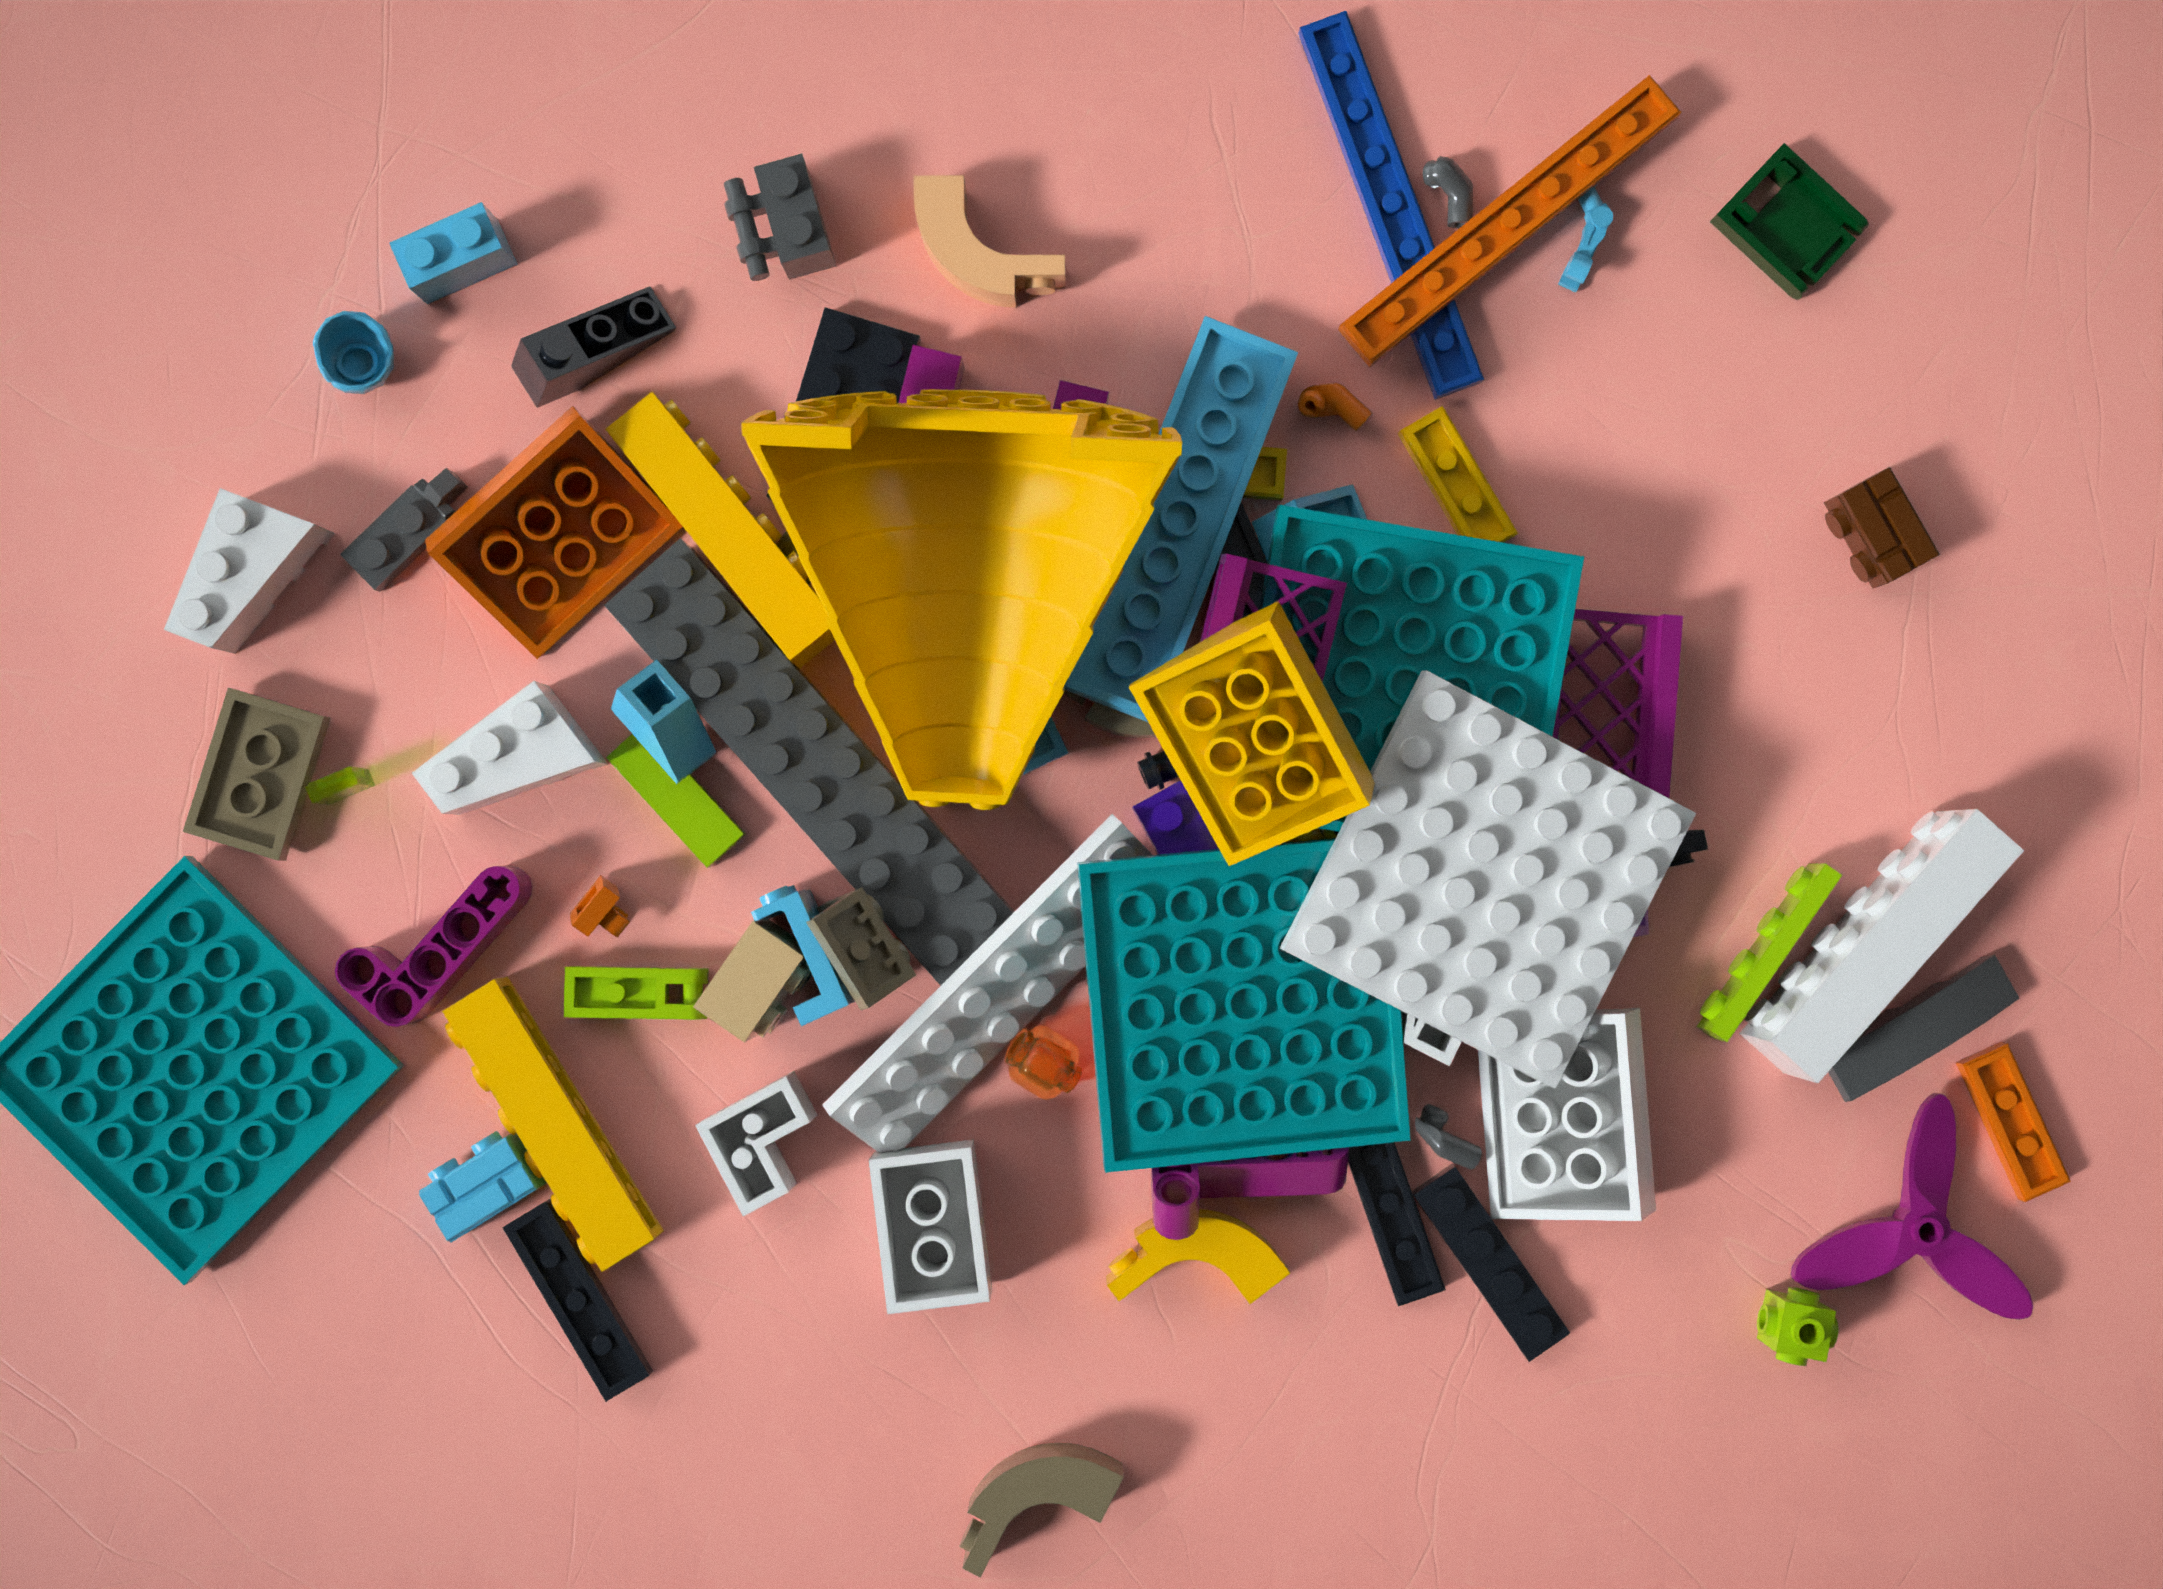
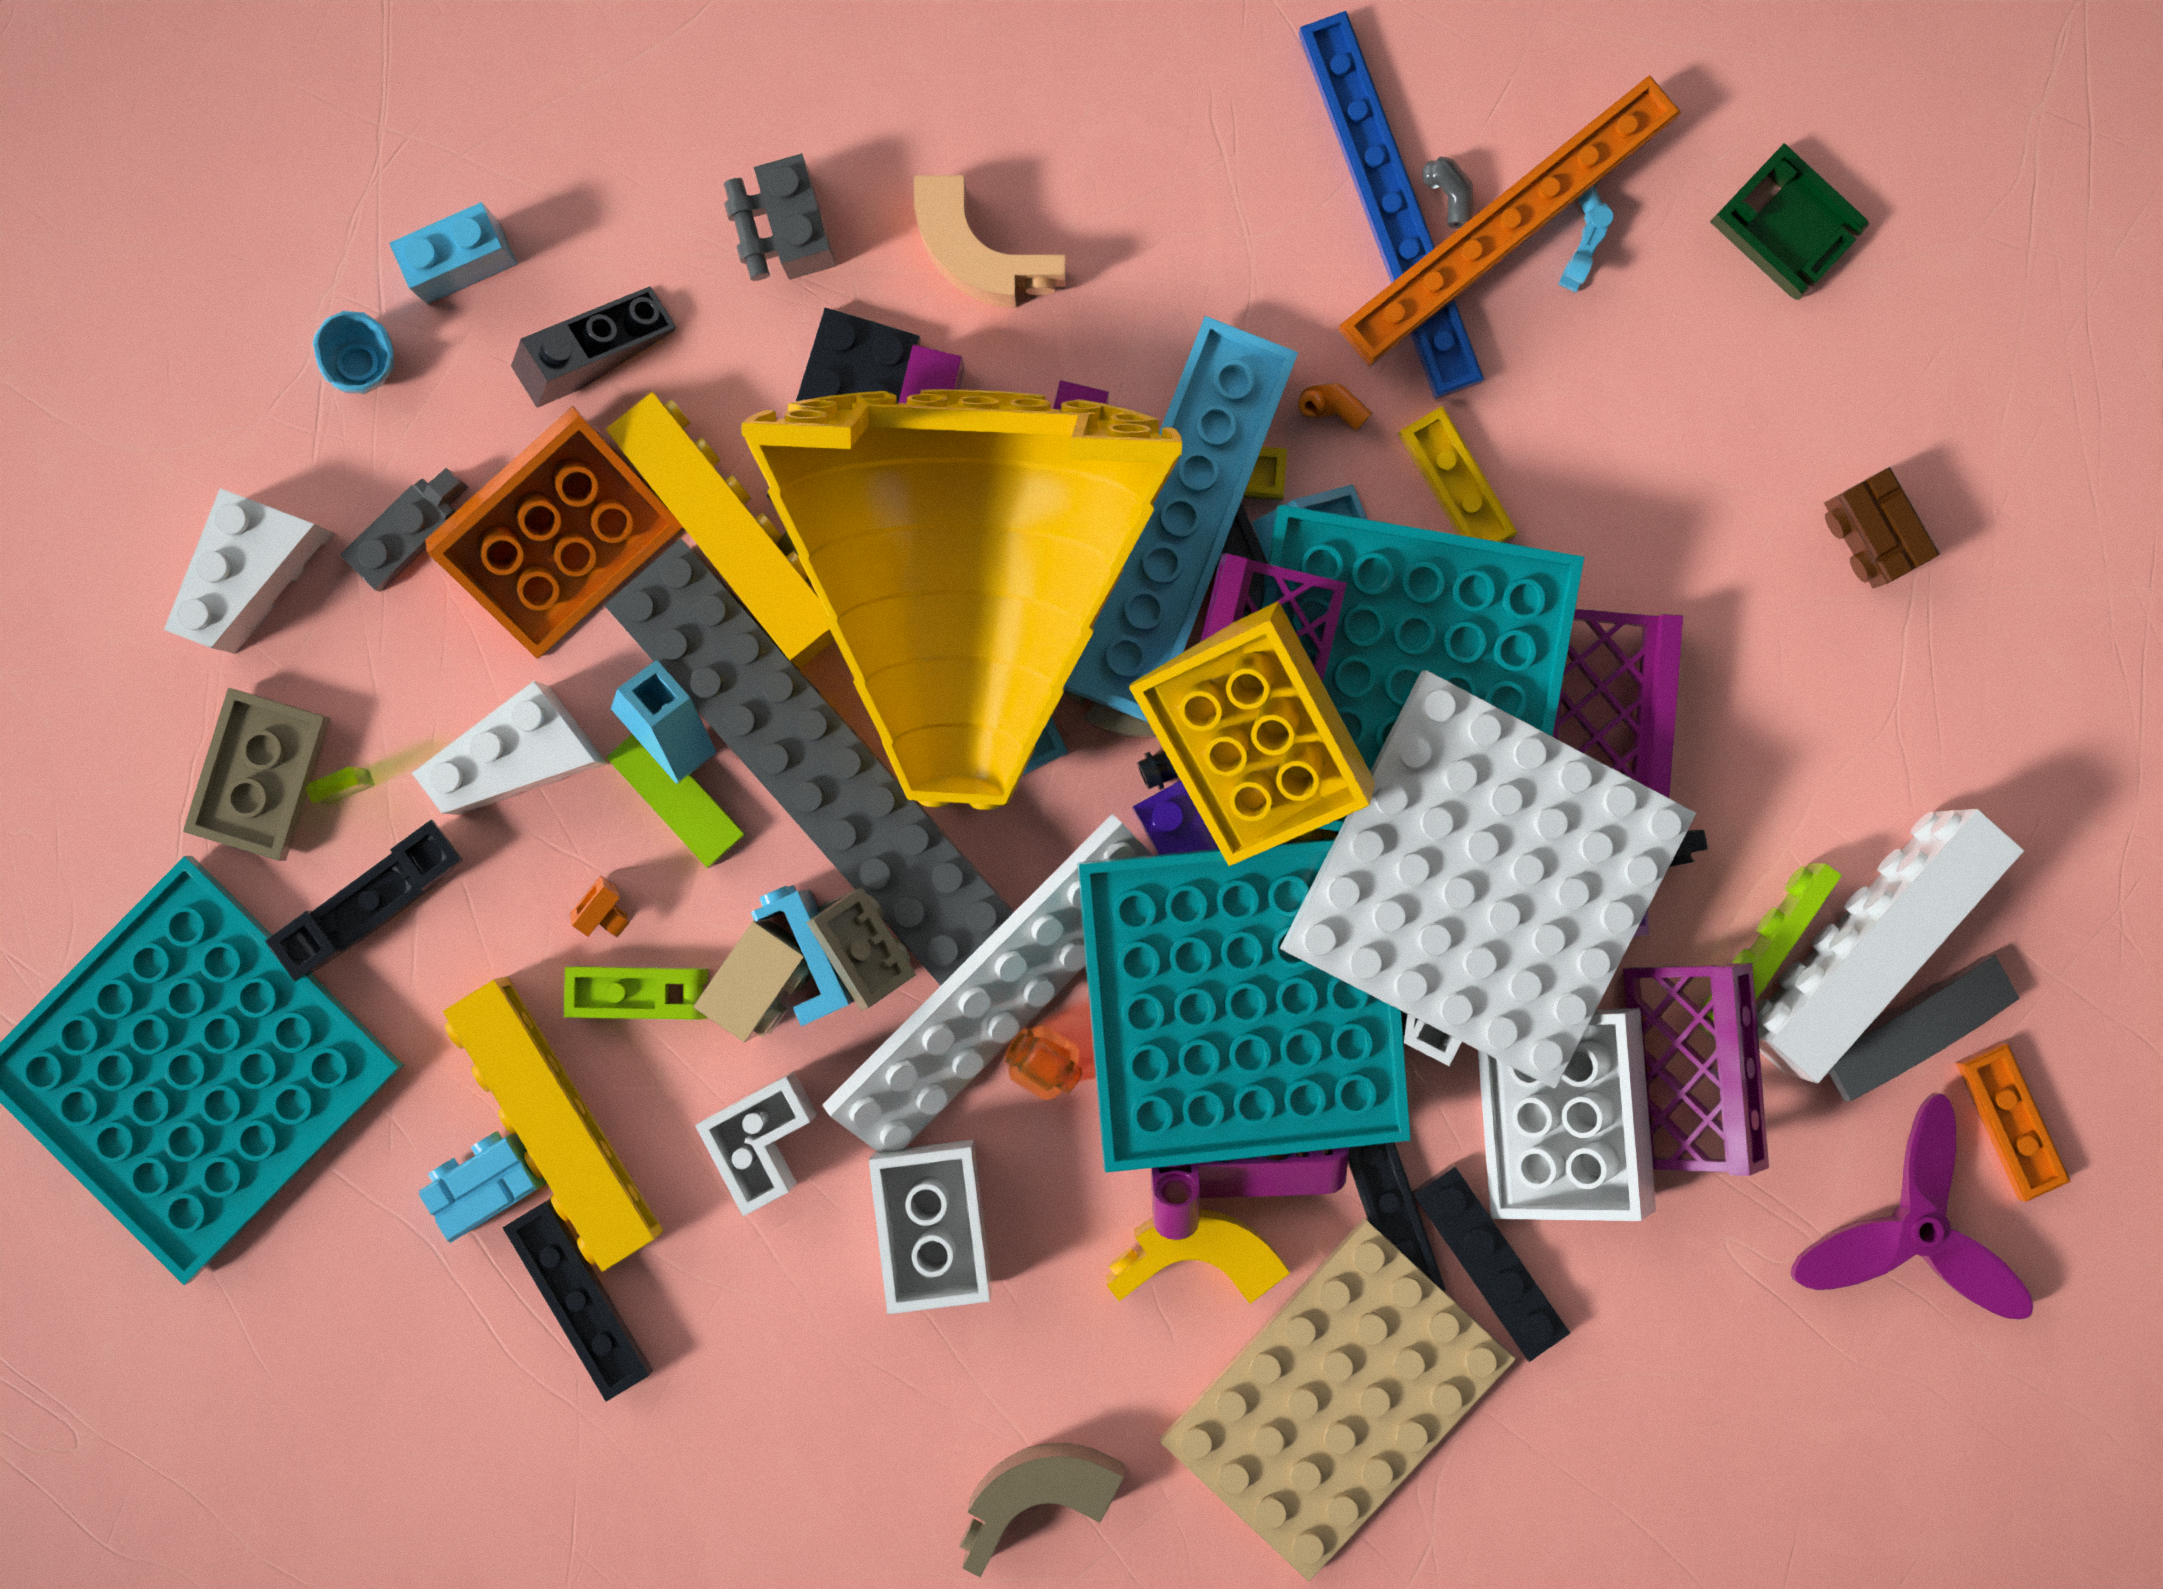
magenta beam [335,866,533,1027] -> none
dark grey arm [1415,1104,1482,1170] -> none
lime brick [1757,1287,1839,1366] -> none
none -> black slope [265,819,463,982]
none -> tan plate [1160,1217,1515,1582]
none -> magenta fence [1623,963,1769,1176]

